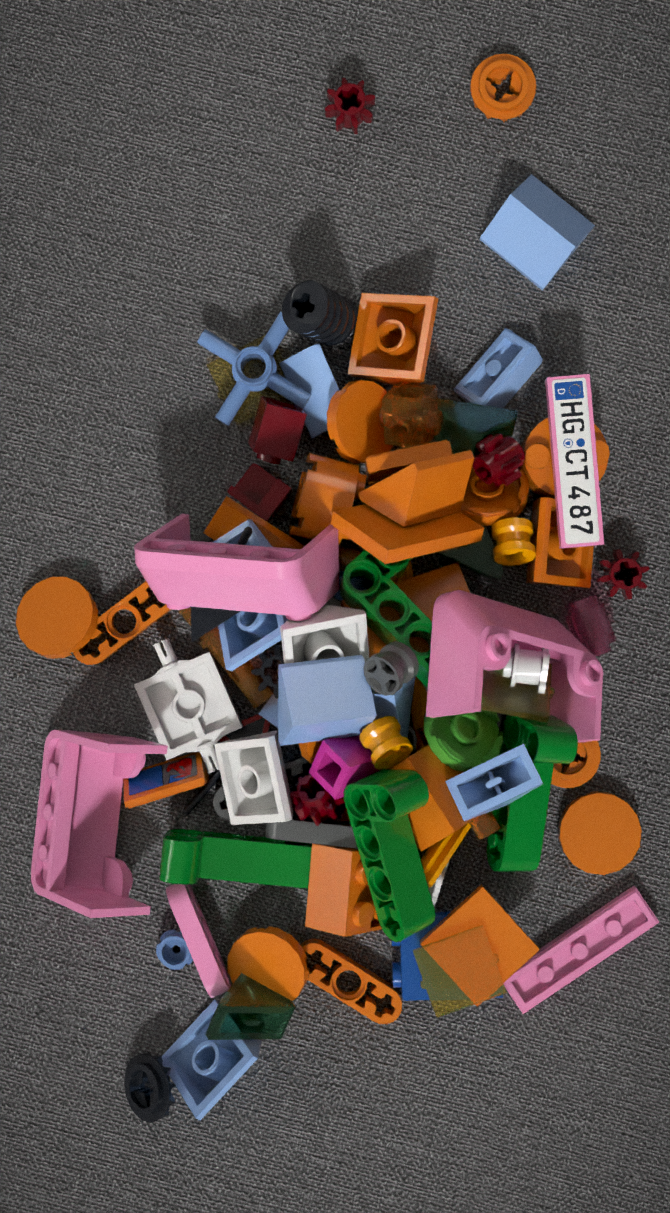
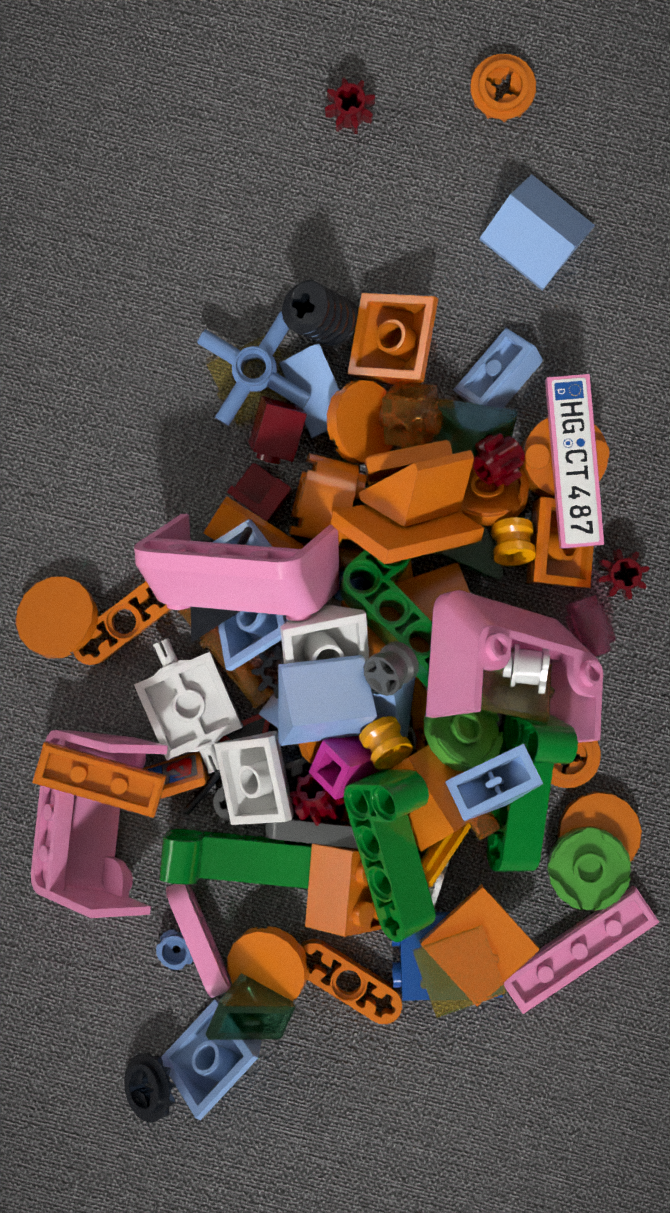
none -> orange tile [32,741,167,818]
none -> bright green tile [547,826,631,911]

